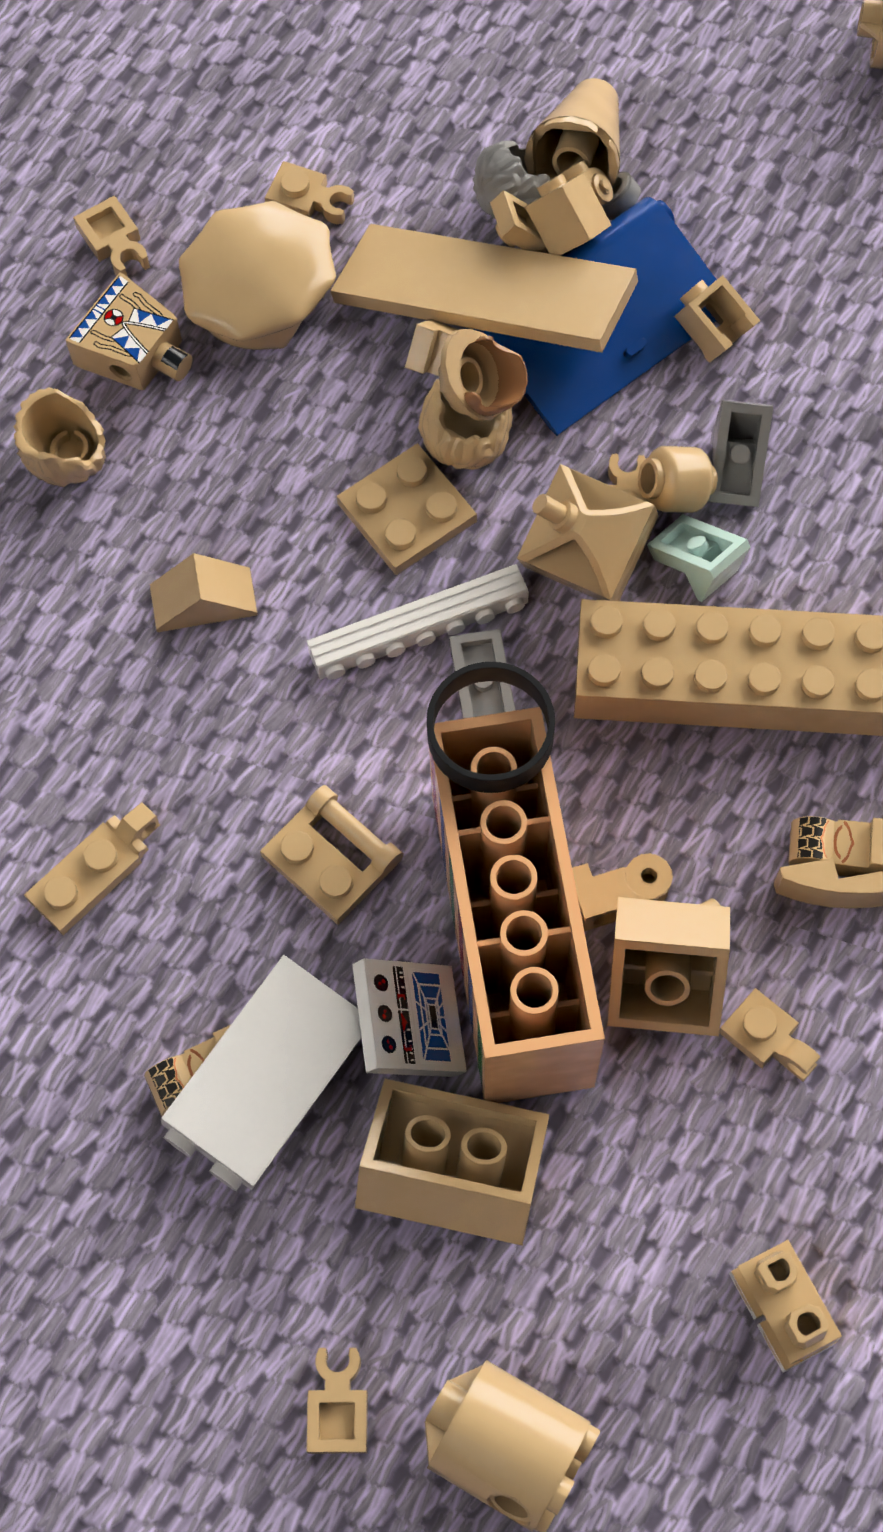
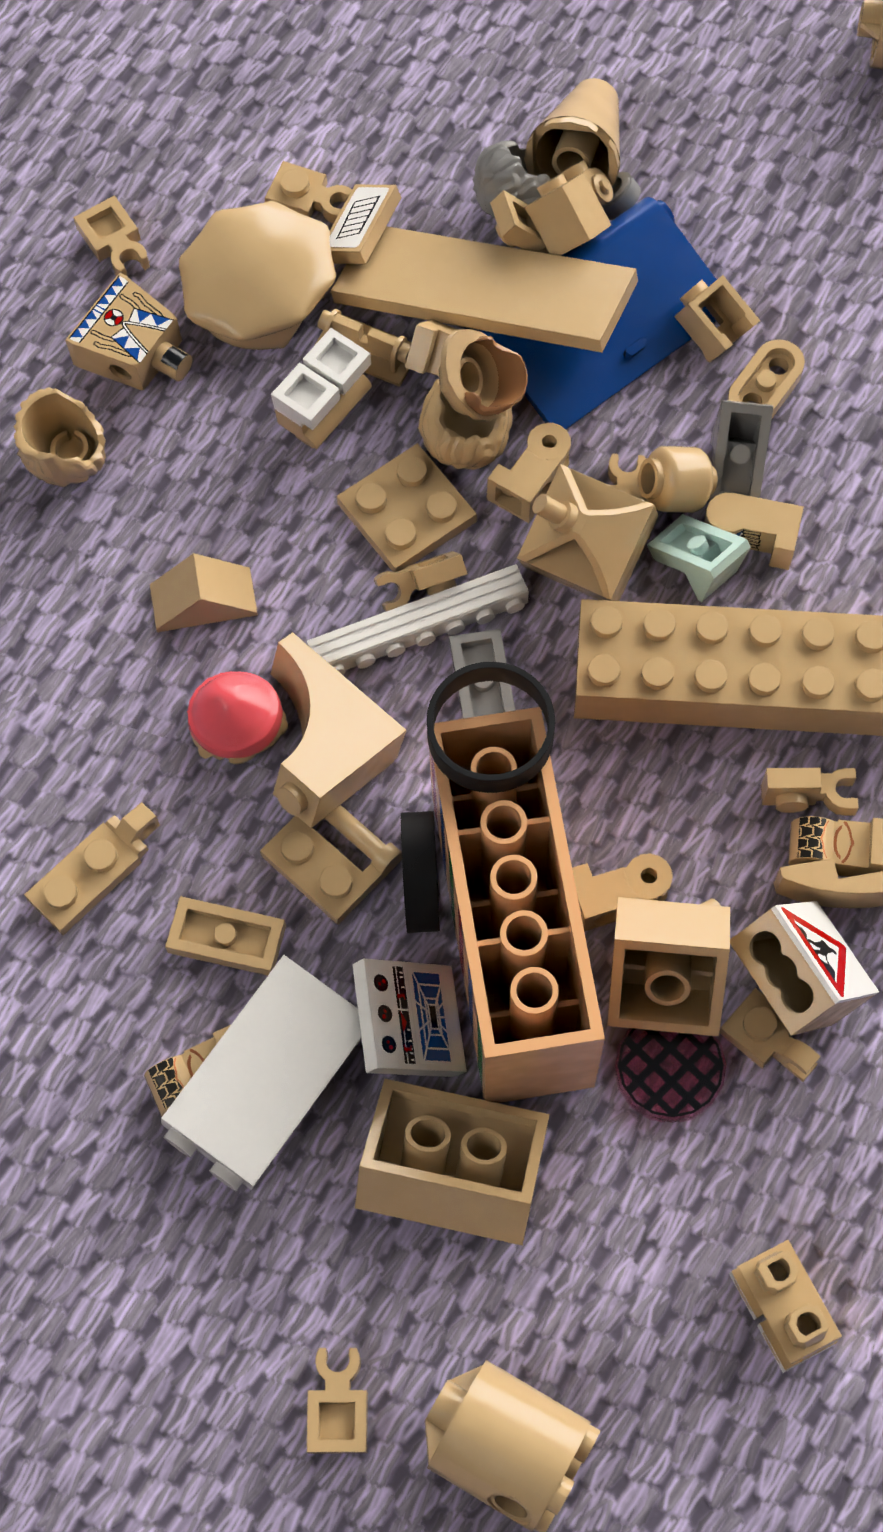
none -> tan plate [165,896,286,976]
none -> coral hair [187,671,288,764]
none -> white hips [271,328,372,449]
none -> arch [271,632,406,828]
none -> tan hinge [314,309,411,387]
none -> tile [330,184,402,264]
none -> tan plate [374,551,468,611]
none -> black tyre [401,811,440,933]
none -> tan leg [487,423,571,523]
none -> tile [614,1028,727,1123]
none -> tan leg [704,493,804,570]
none -> tan plate [727,340,805,418]
none -> piece [730,901,879,1036]
none -> tan plate [761,768,859,816]

